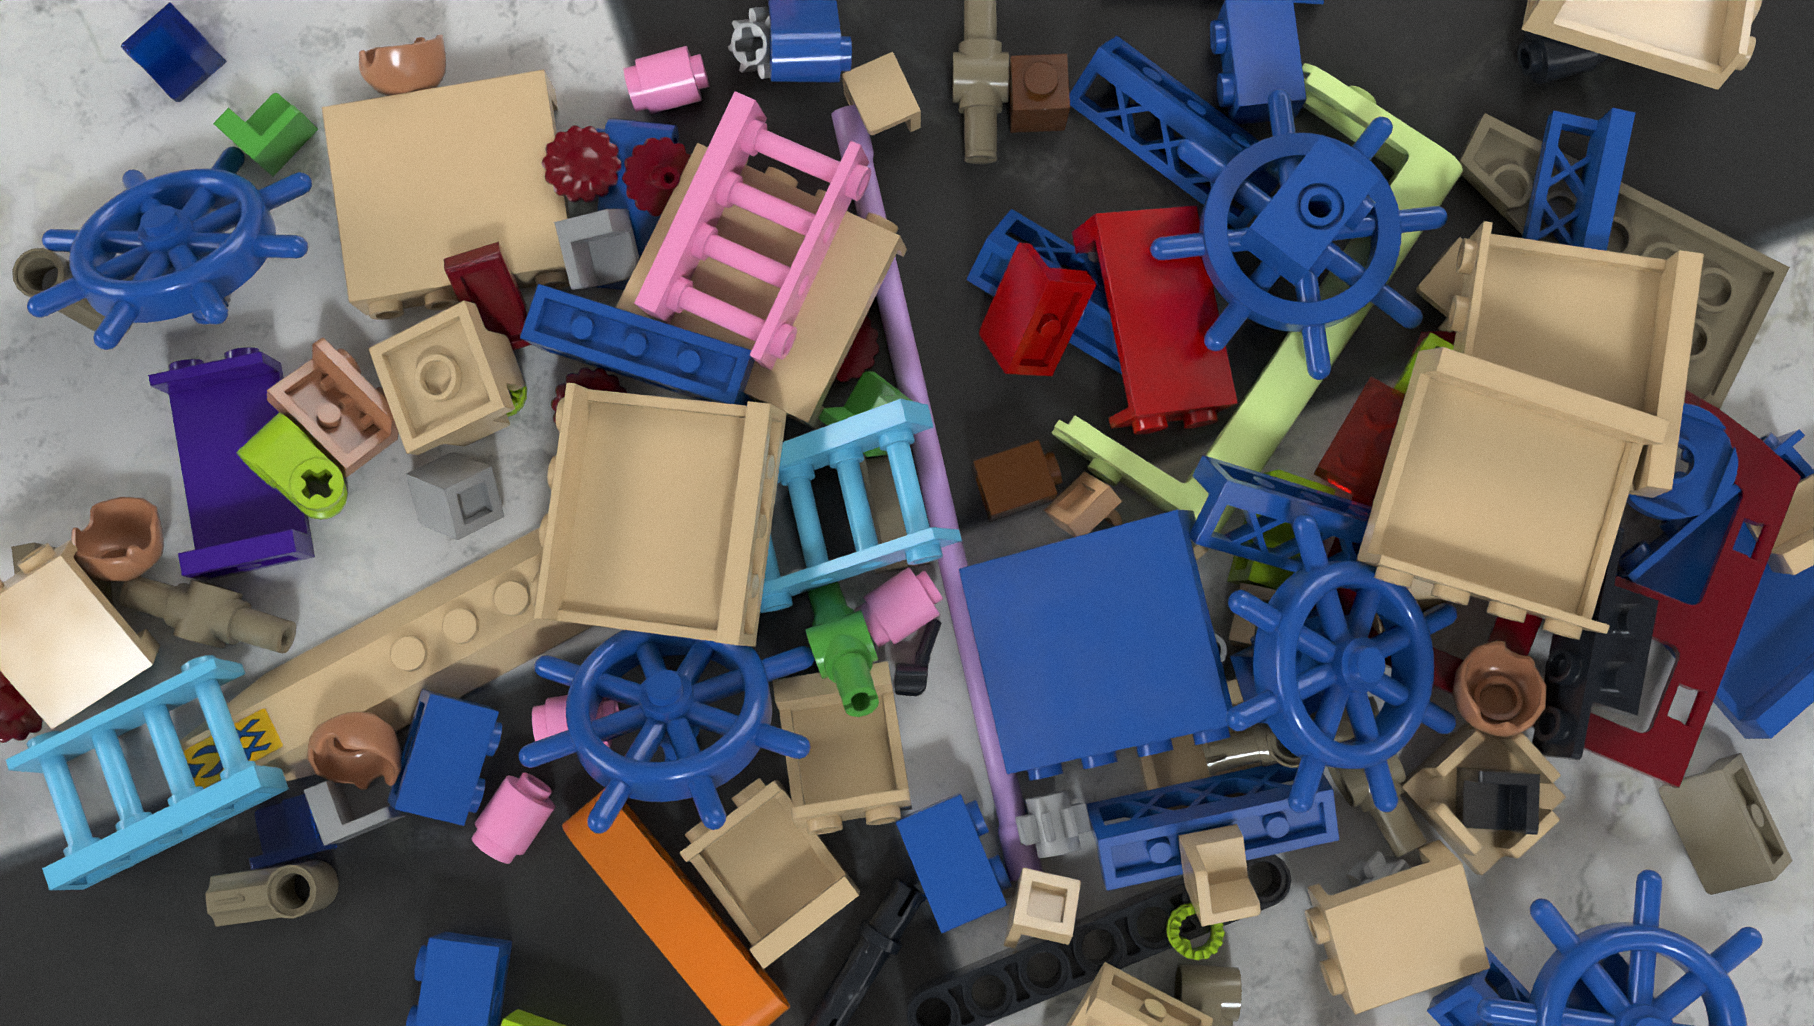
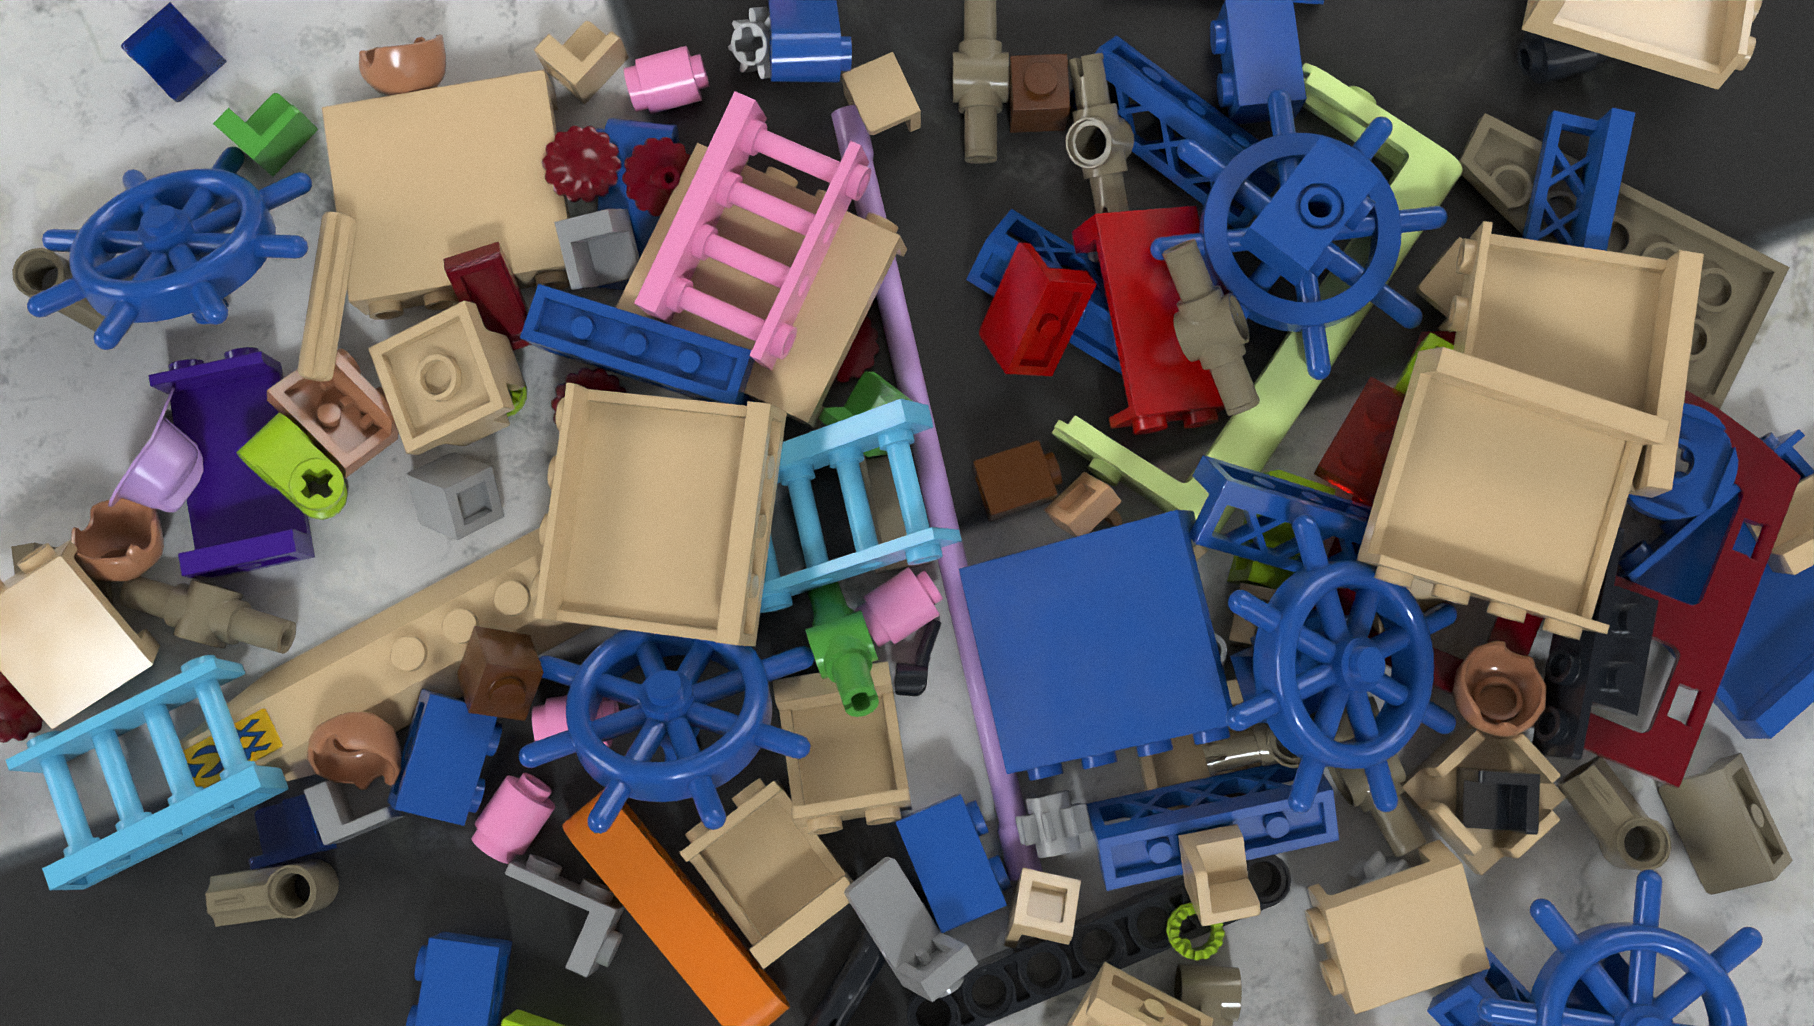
none -> lavender piece [108,387,203,513]
none -> tan axle [297,212,357,382]
none -> reddish brown brick [457,626,544,721]
none -> light grey bracket [505,854,625,977]
none -> tan panel [534,21,629,105]
none -> light grey bracket [844,857,979,1002]
none -> dark tan pin [1066,53,1134,213]
none -> dark tan pin [1162,239,1260,416]
none -> dark tan piece [1556,756,1672,871]

